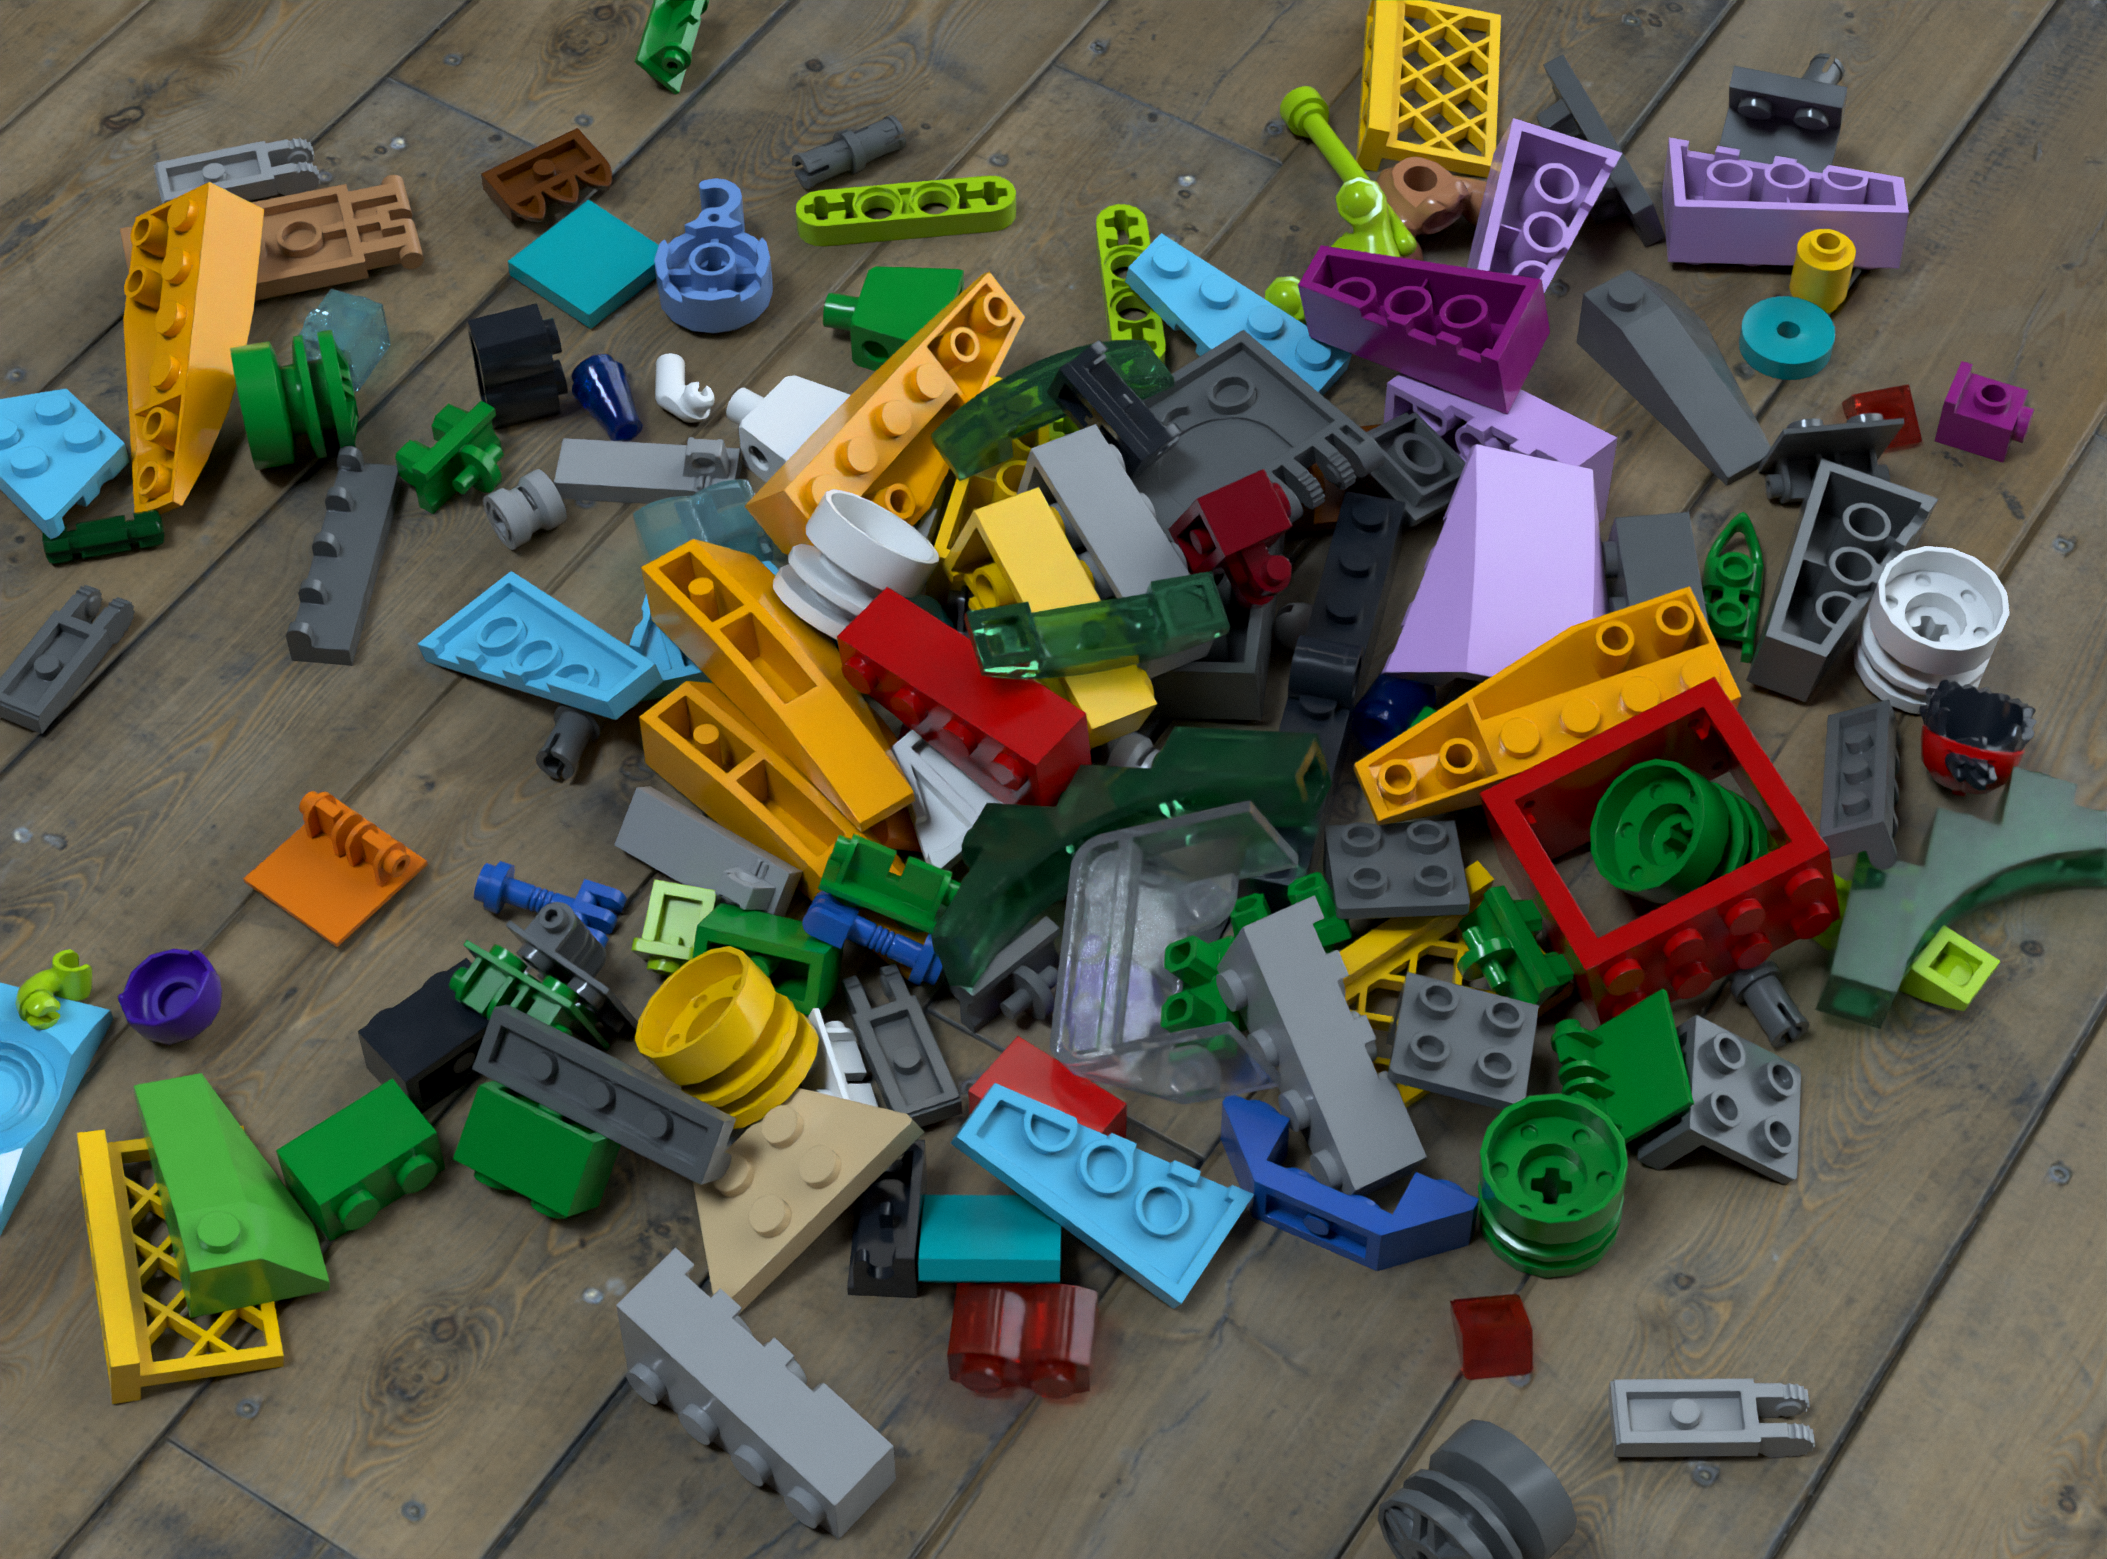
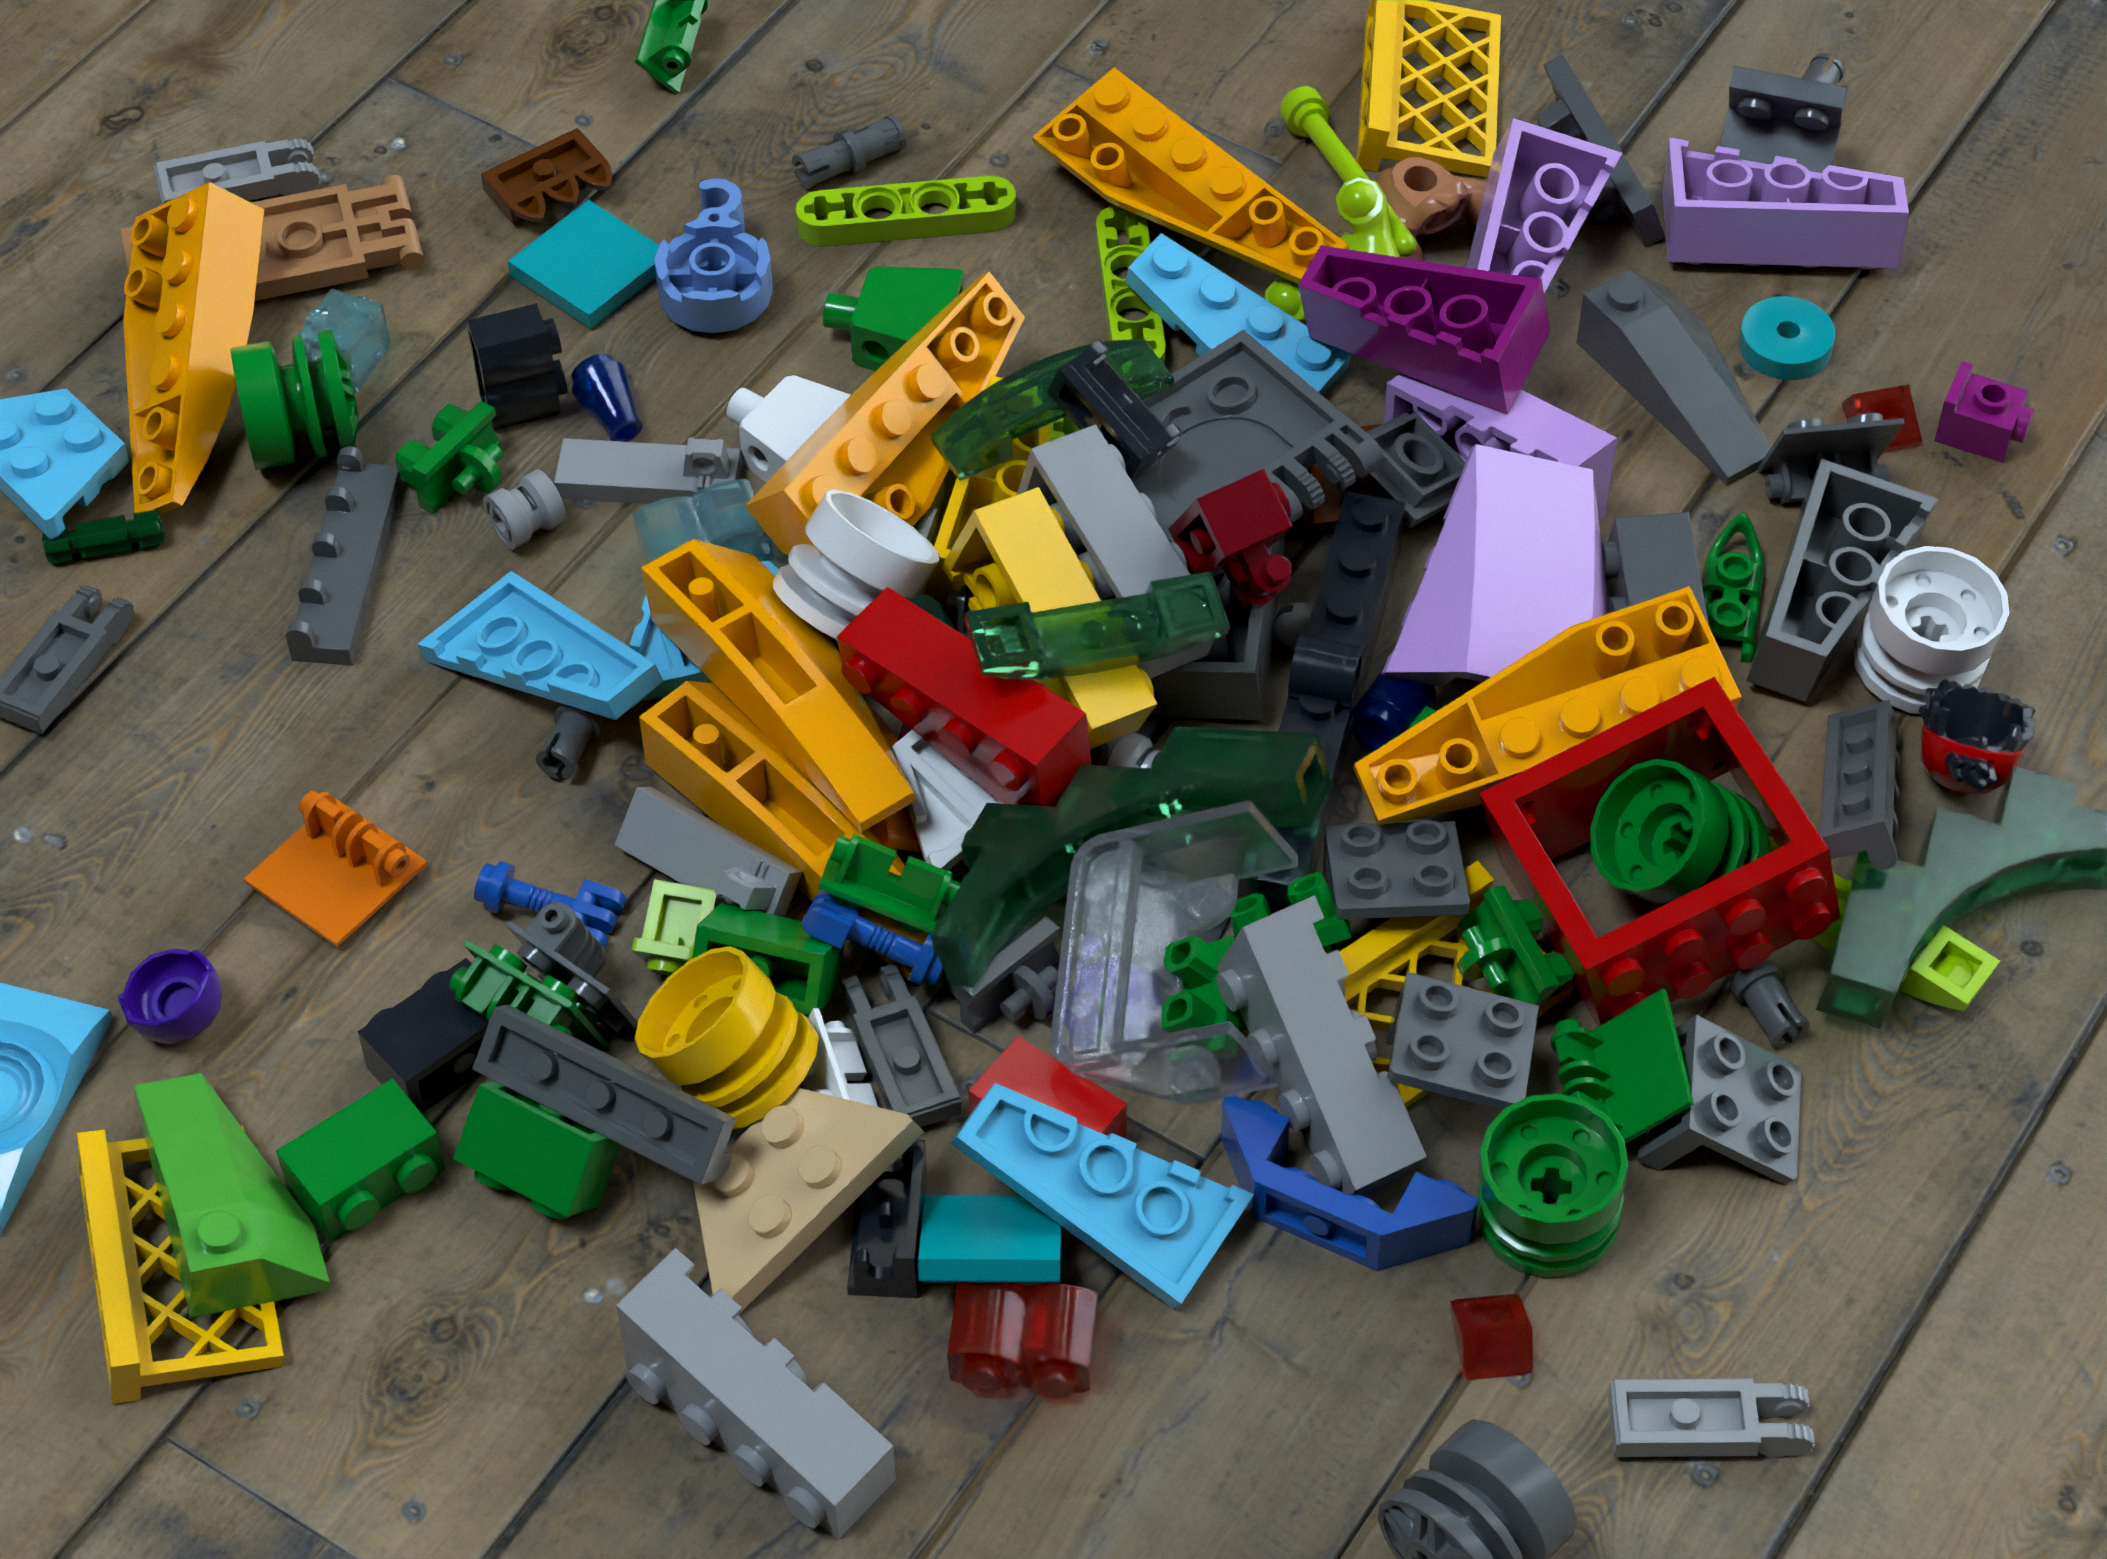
lime arm [15,949,92,1030] -> none
white arm [655,353,715,423] -> none
yellow brick [1789,229,1856,314] -> none
none -> light orange wedge [1032,67,1350,284]

